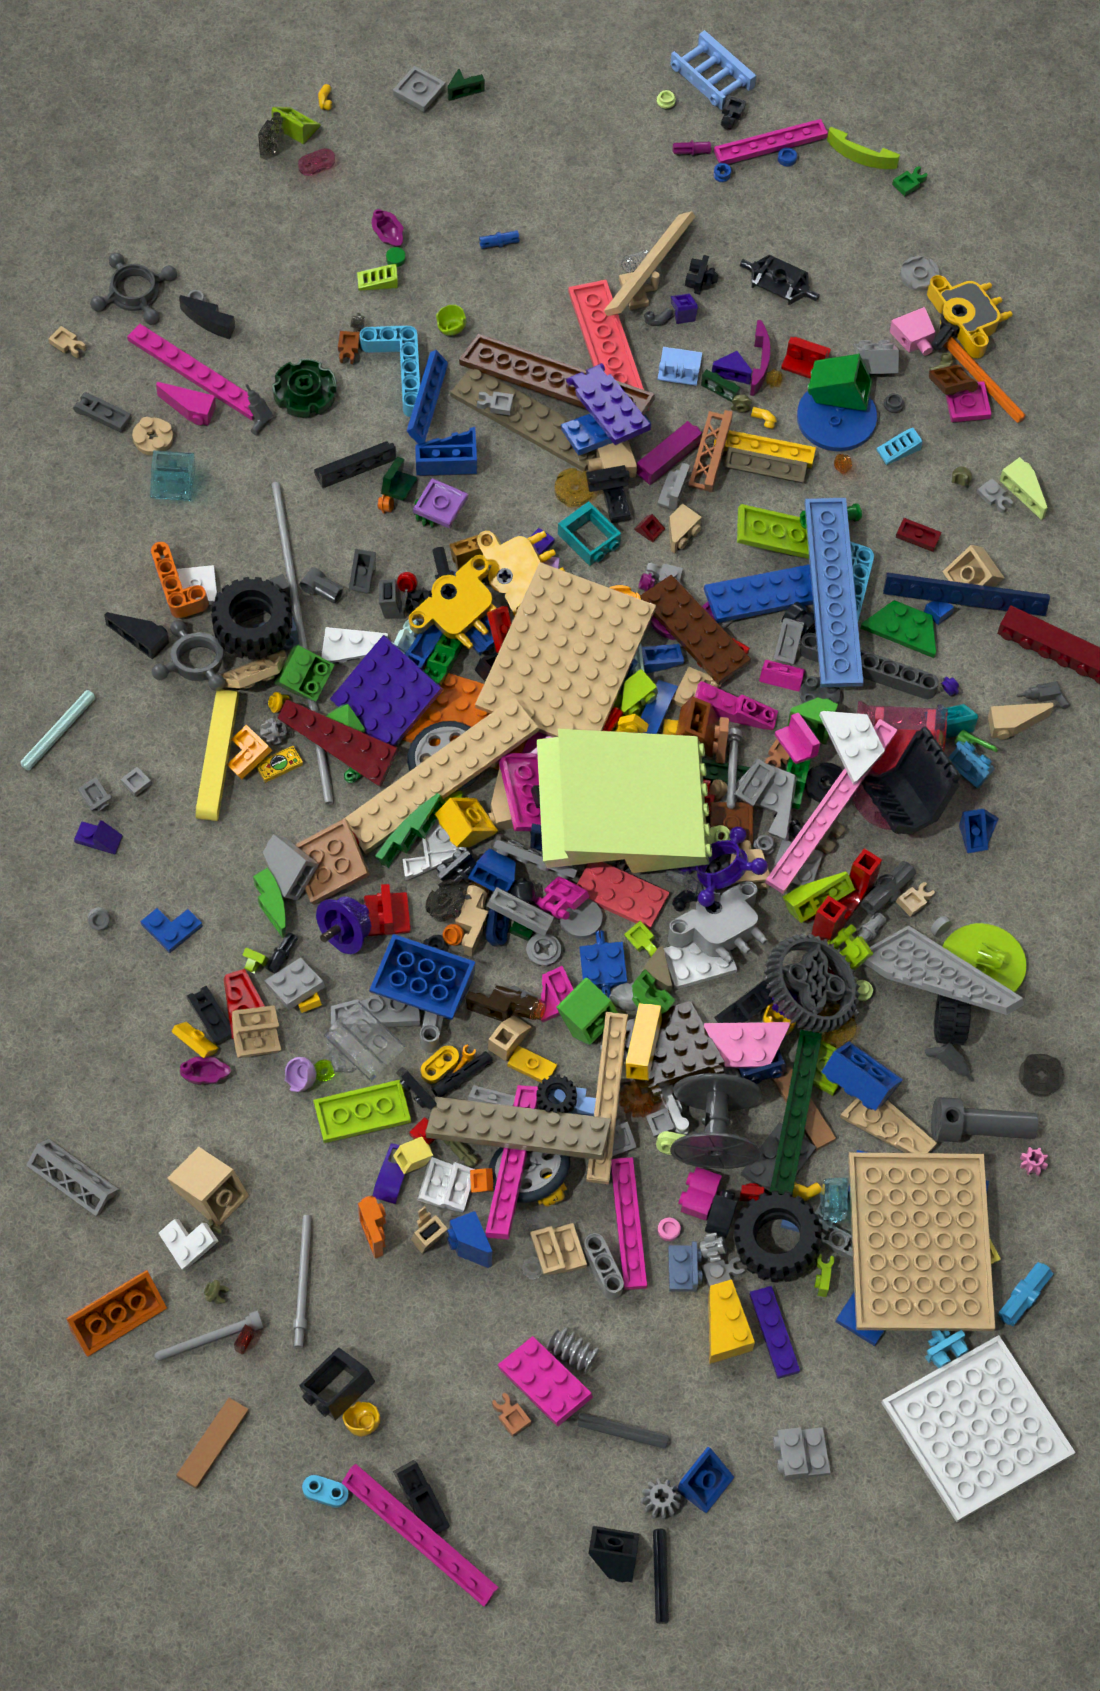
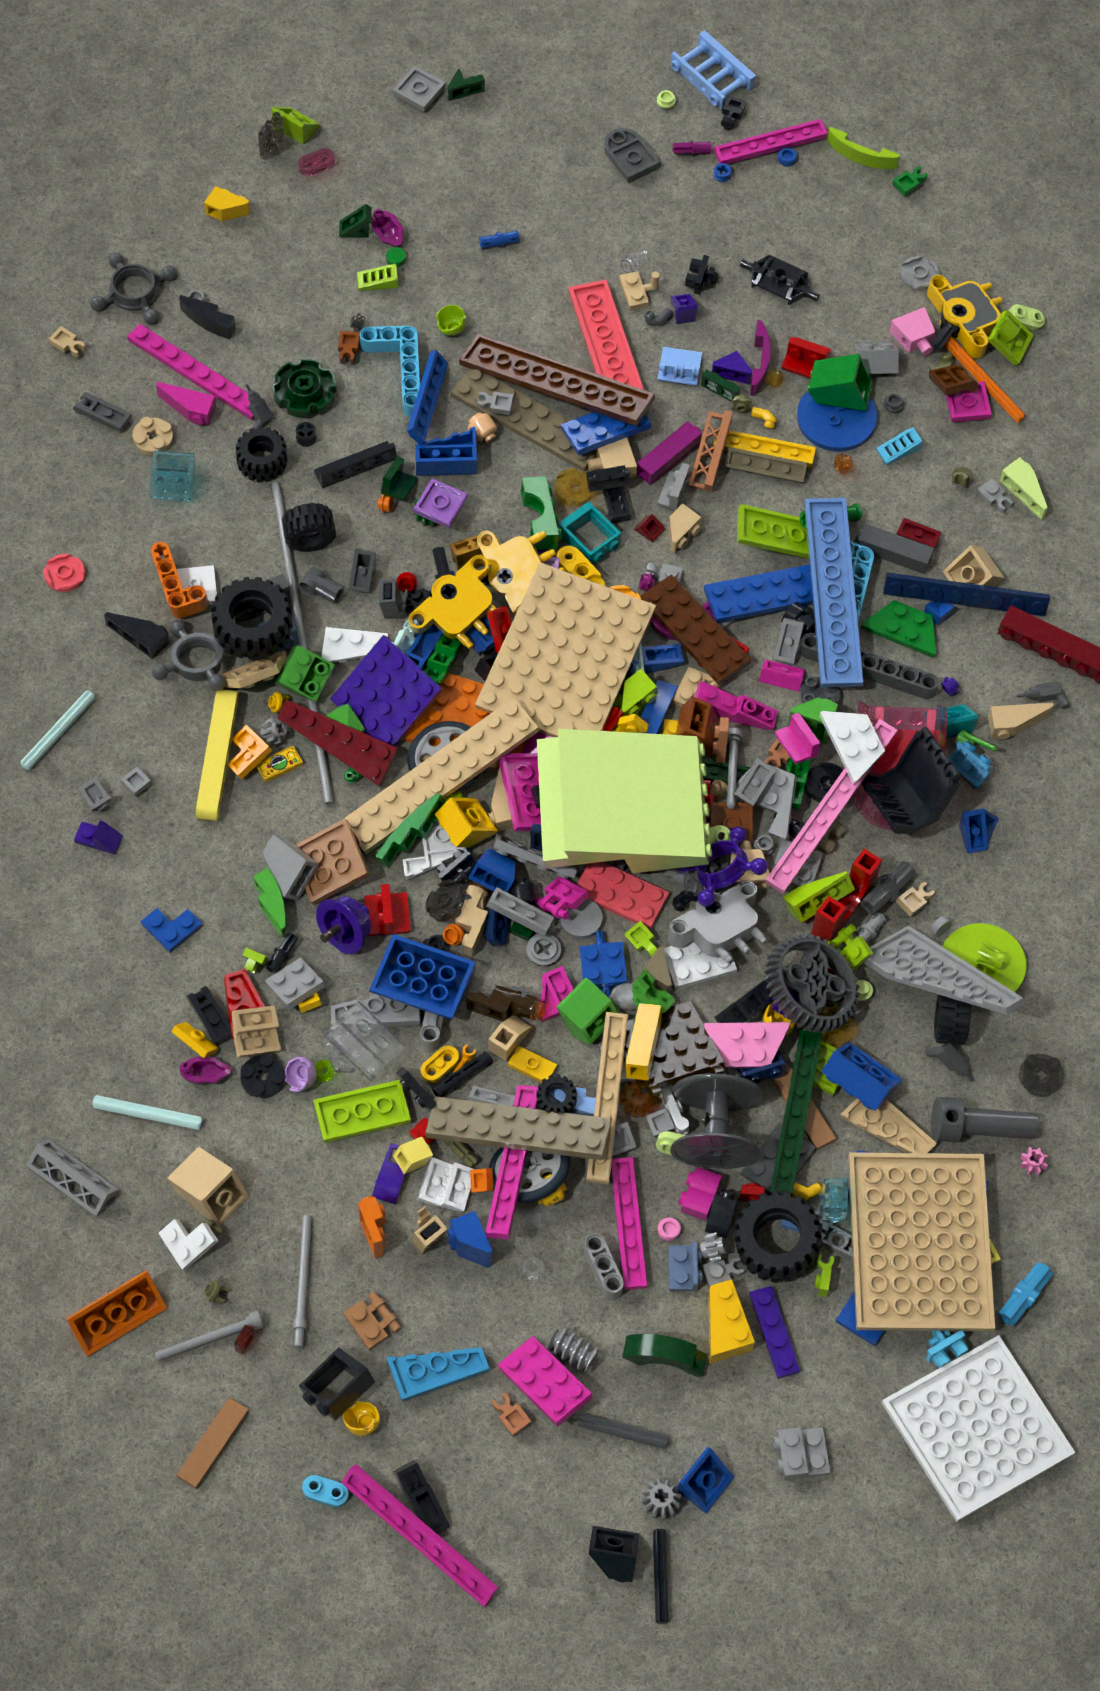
light grey tile [87,907,110,930] -> none
yellow arm [318,84,332,111] -> none
tan slope [530,1223,587,1275] -> none
hinge [566,363,651,446] -> none
tan tile [604,211,695,316] -> none
none -> coral tile [44,554,85,592]
none -> light aqua axle [93,1095,202,1130]
none -> yellow slope [204,186,250,221]
none -> black tyre [236,426,287,482]
none -> black plate [240,1053,285,1099]
none -> black tyre [282,503,336,552]
none -> black wheel [295,422,316,447]
none -> dark green slope [339,204,372,238]
none -> medium nougat plate [343,1291,401,1351]
none -> dark azure wing [386,1347,490,1402]
none -> light nougat head [468,412,497,443]
none -> arch [520,476,562,550]
none -> yellow piece [557,546,605,586]
none -> dark grey plate [604,128,660,182]
none -> dark green arch [622,1334,707,1377]
none -> dark grey brick [854,524,934,574]
none -> lime plate [988,310,1034,366]
none -> yellowish green plate [1008,304,1045,330]

